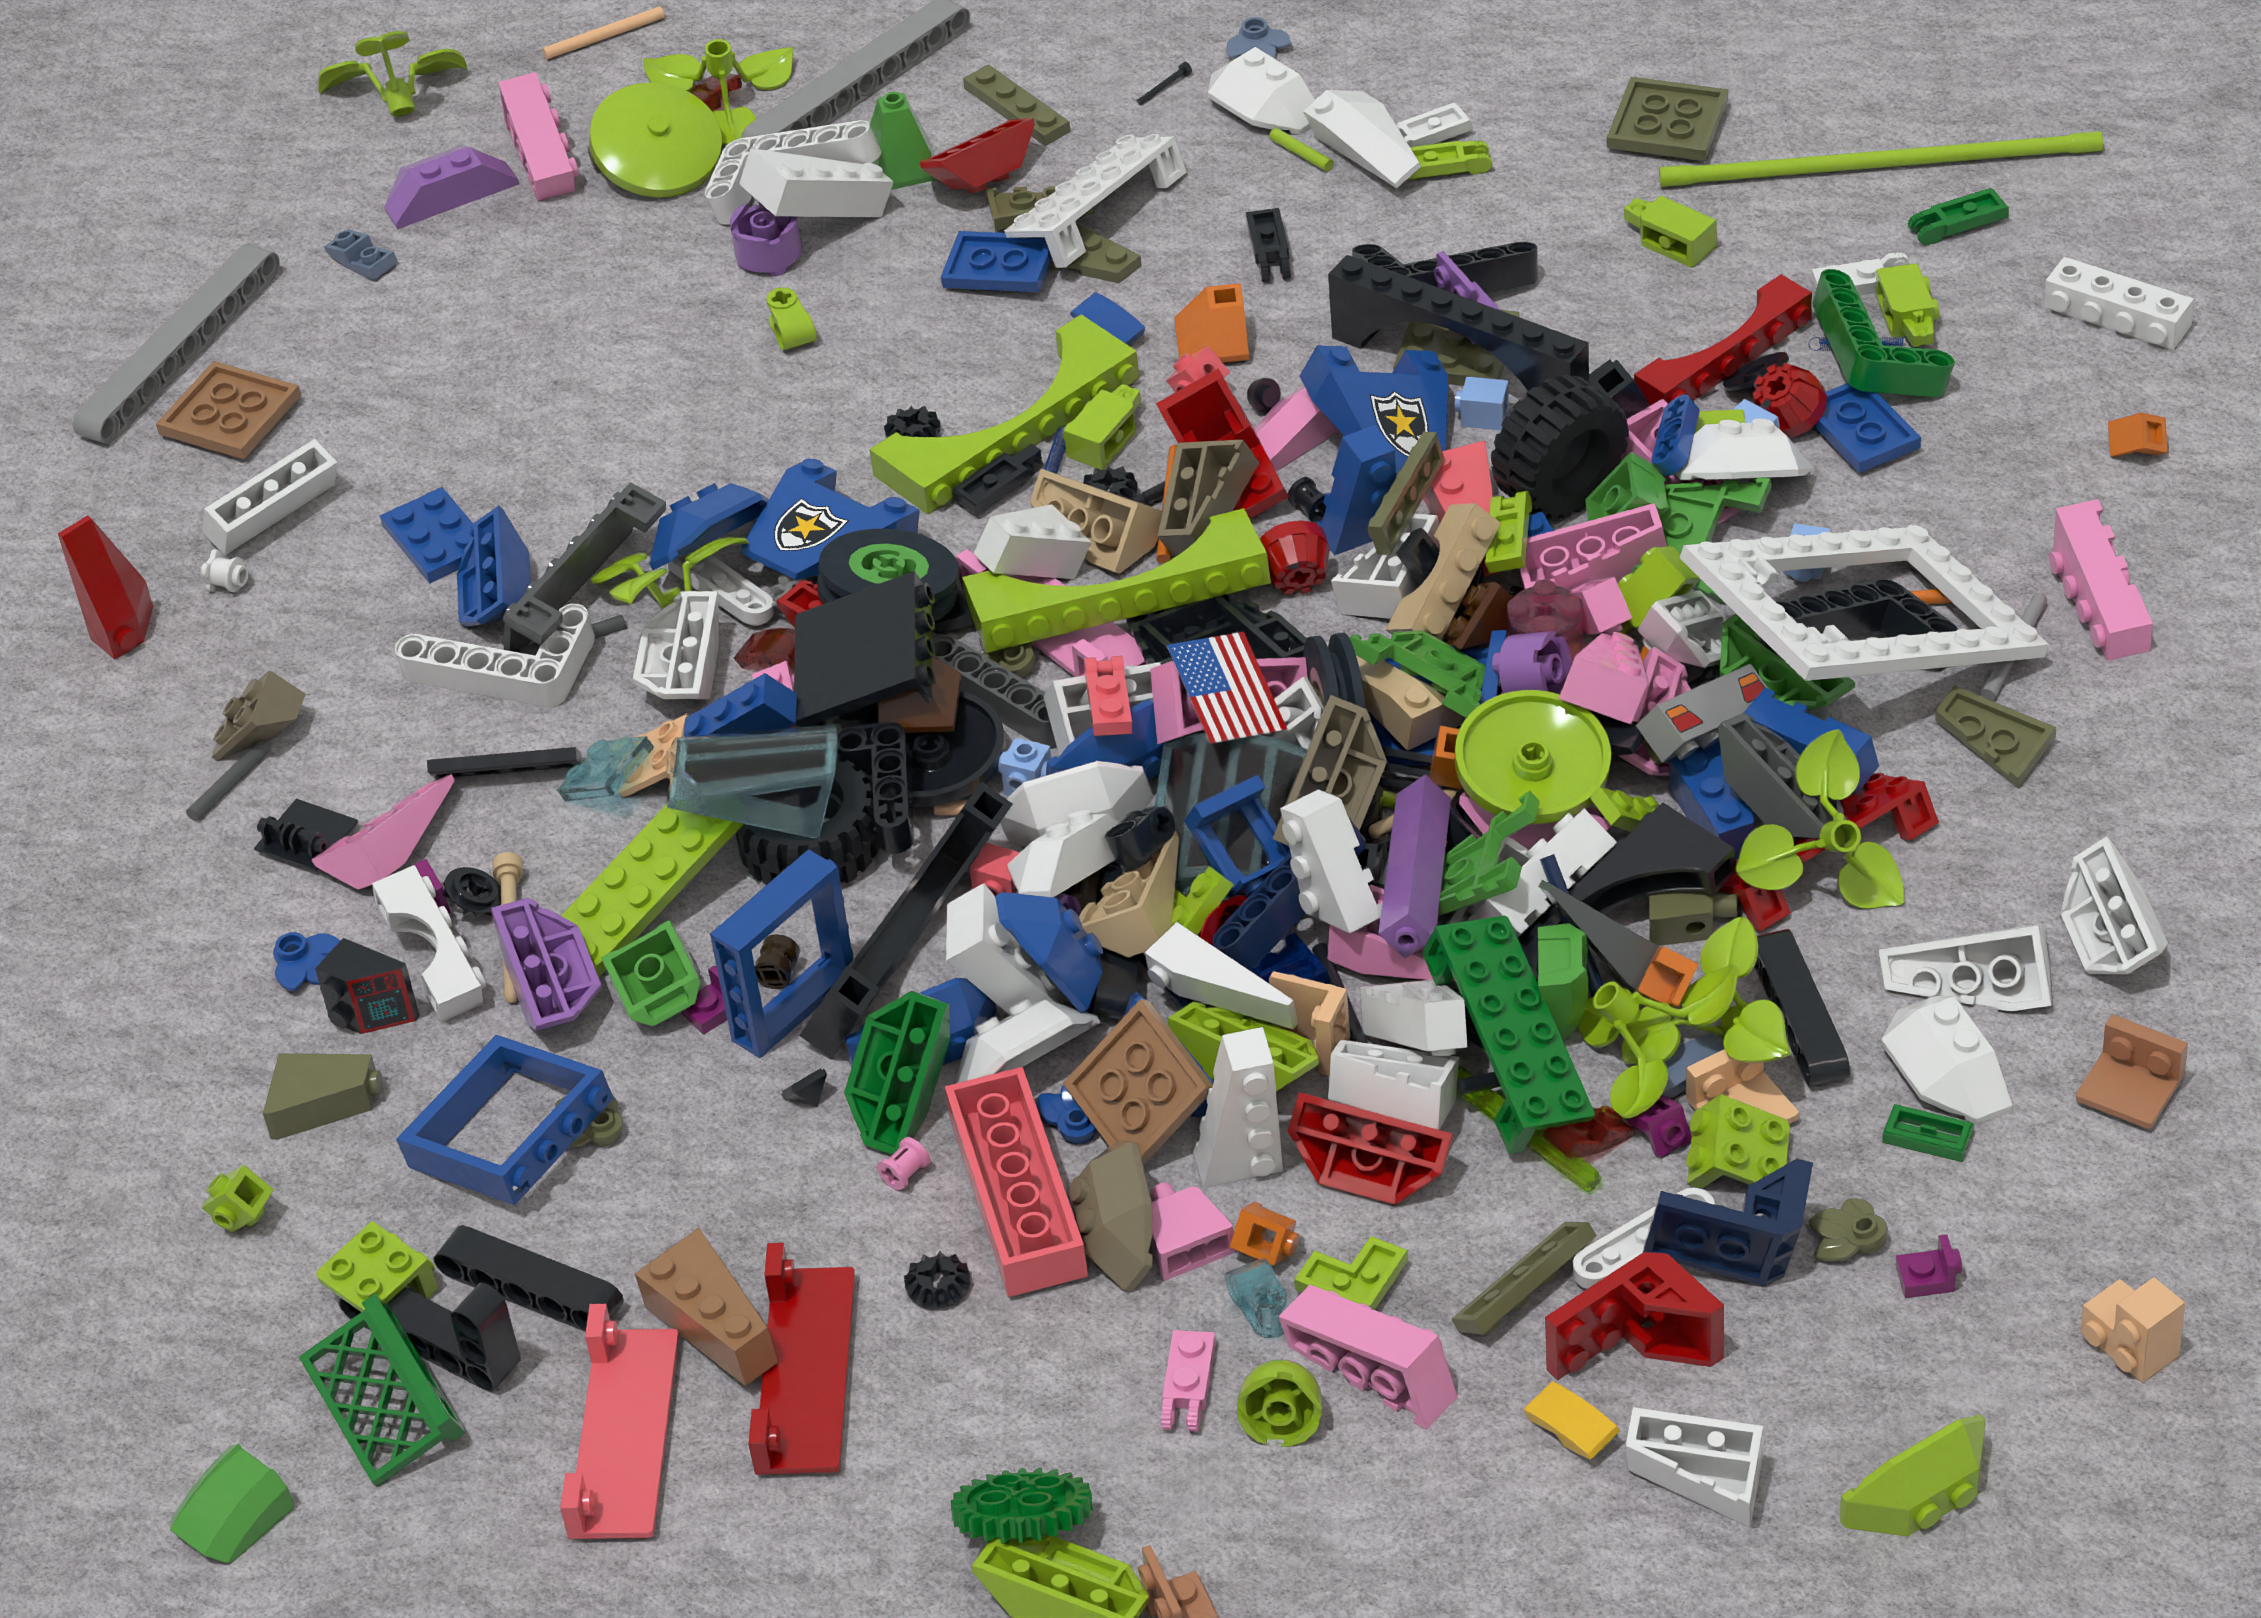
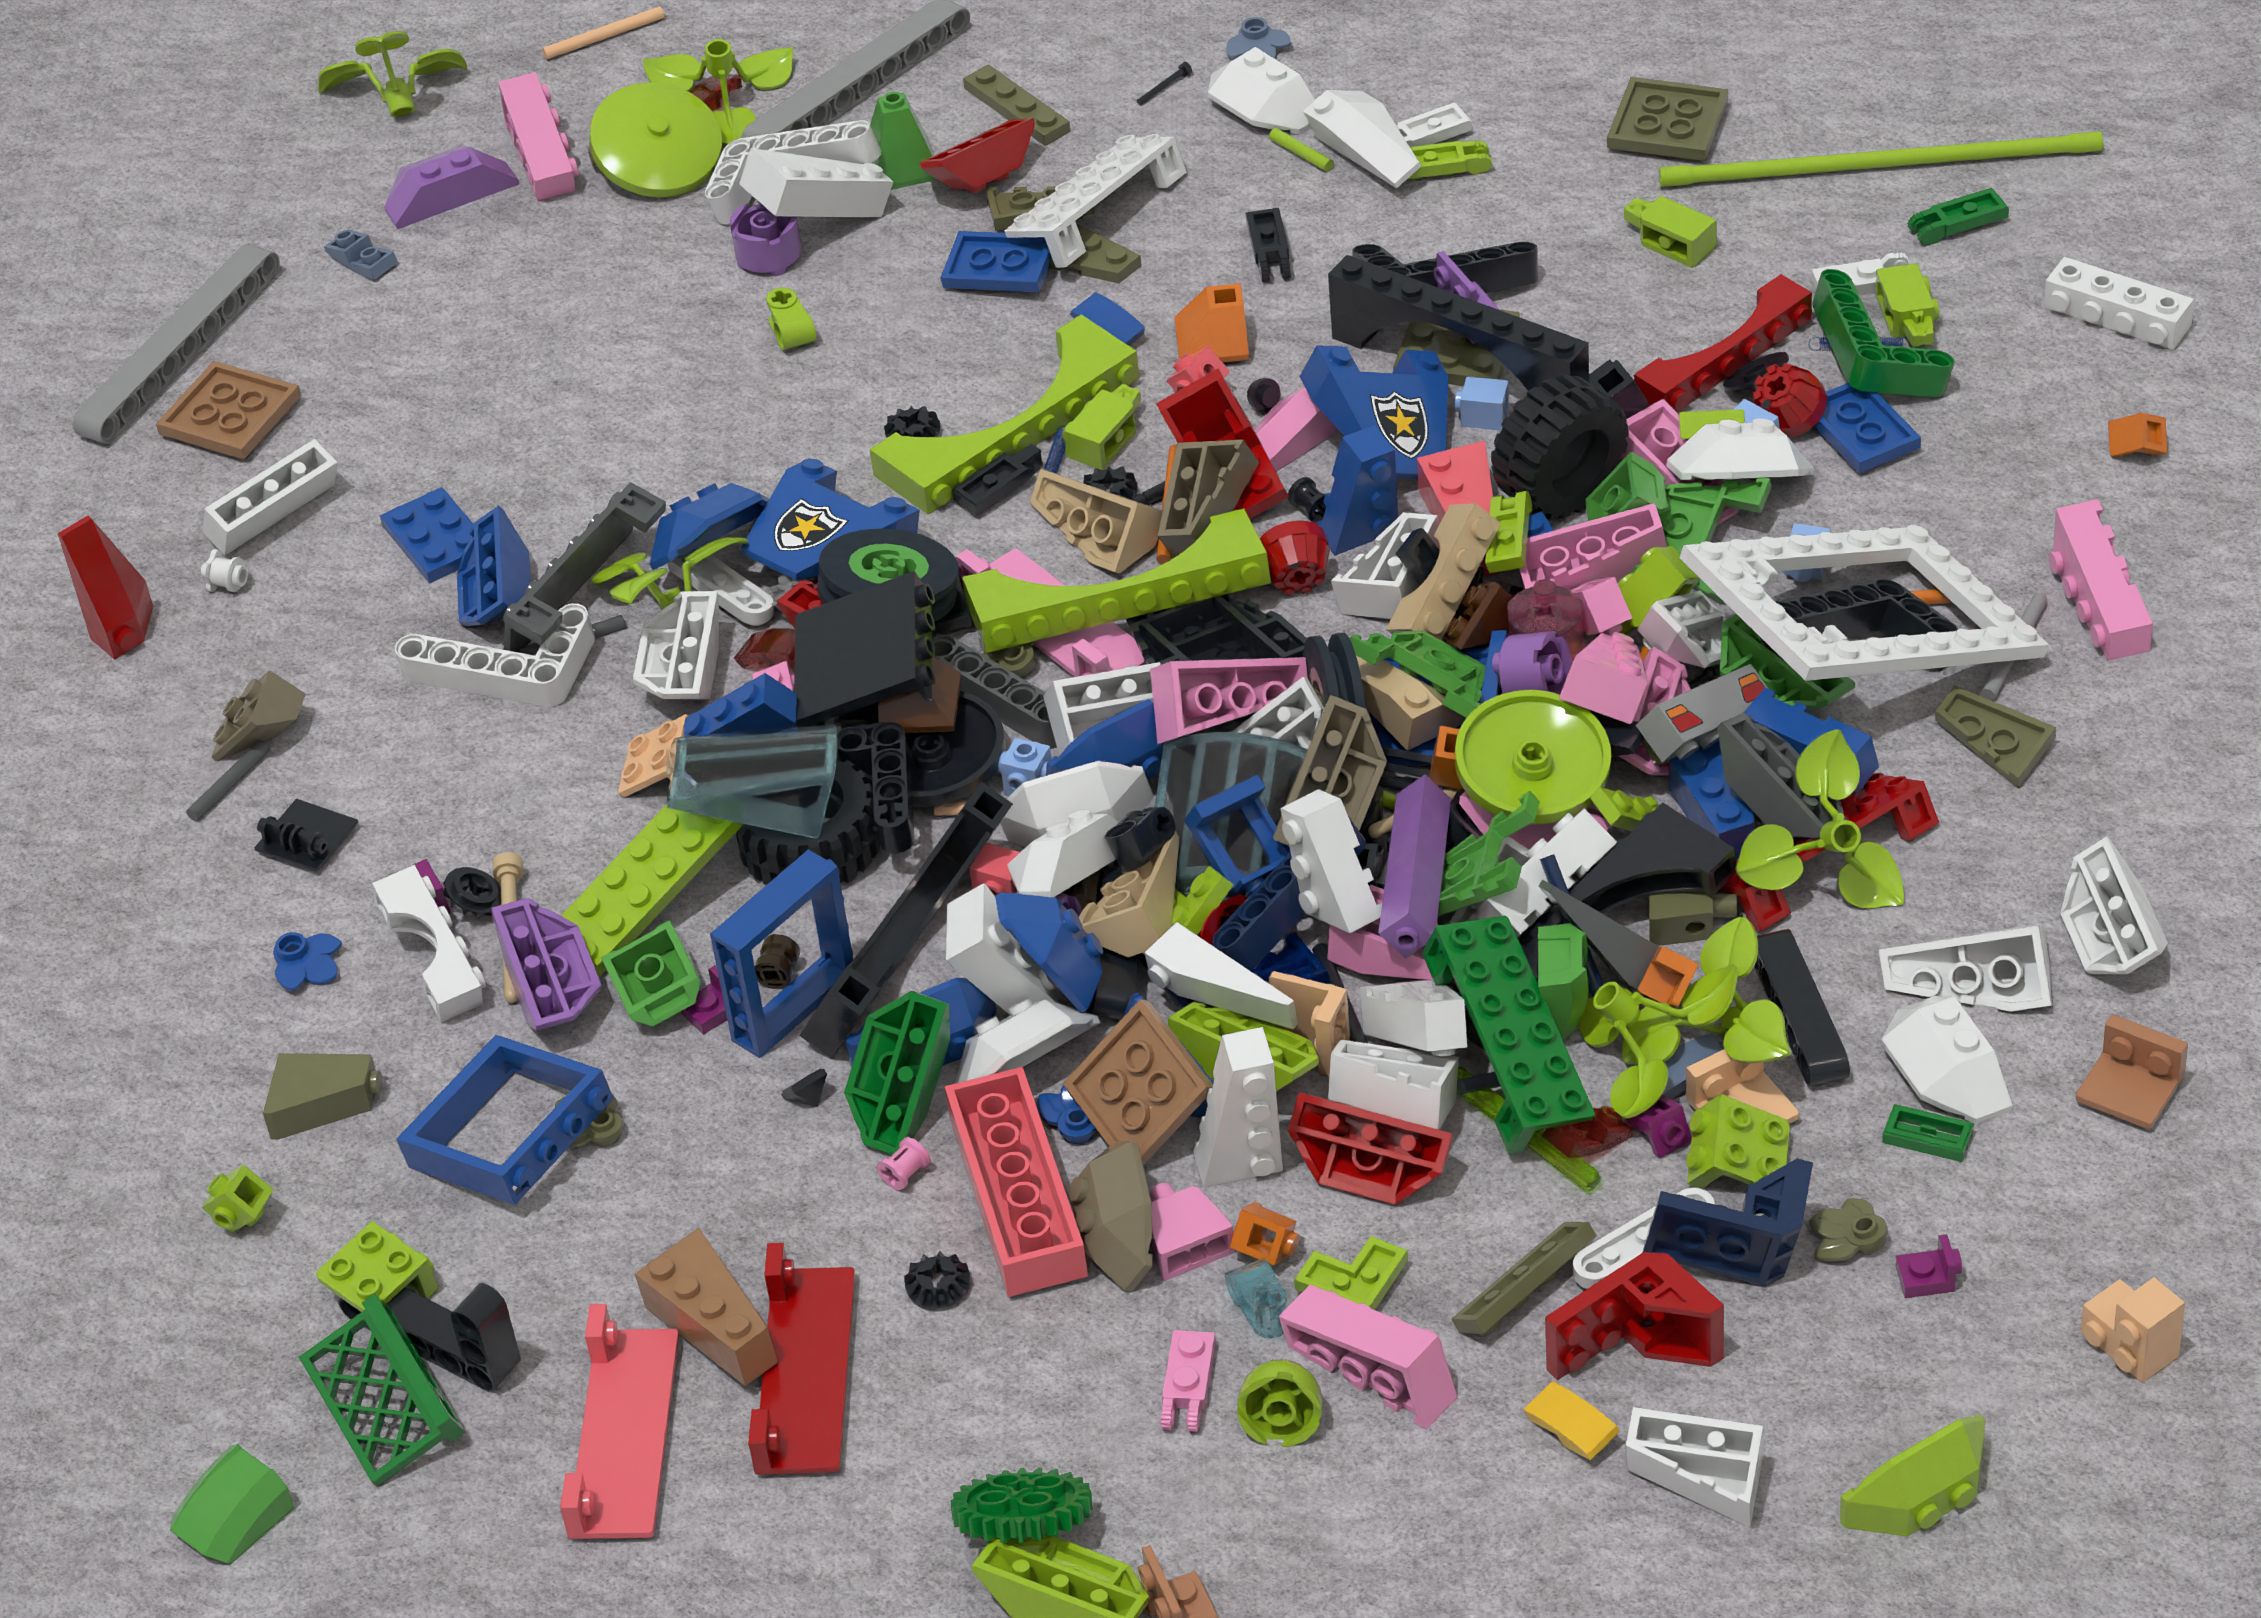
bright pink wedge [312,774,455,890] -> none
black slope [315,938,420,1034] -> none
black tile [427,747,582,779] -> none
black beam [433,1225,624,1332] -> none
clear light blue plate [557,736,654,802] -> none
white wedge [974,504,1092,579] -> none
coral plate [1084,656,1132,736] -> none
sticker [1167,632,1287,744] -> none
olive plate [1368,431,1445,555] -> none
blue beam [1651,395,1700,476] -> none

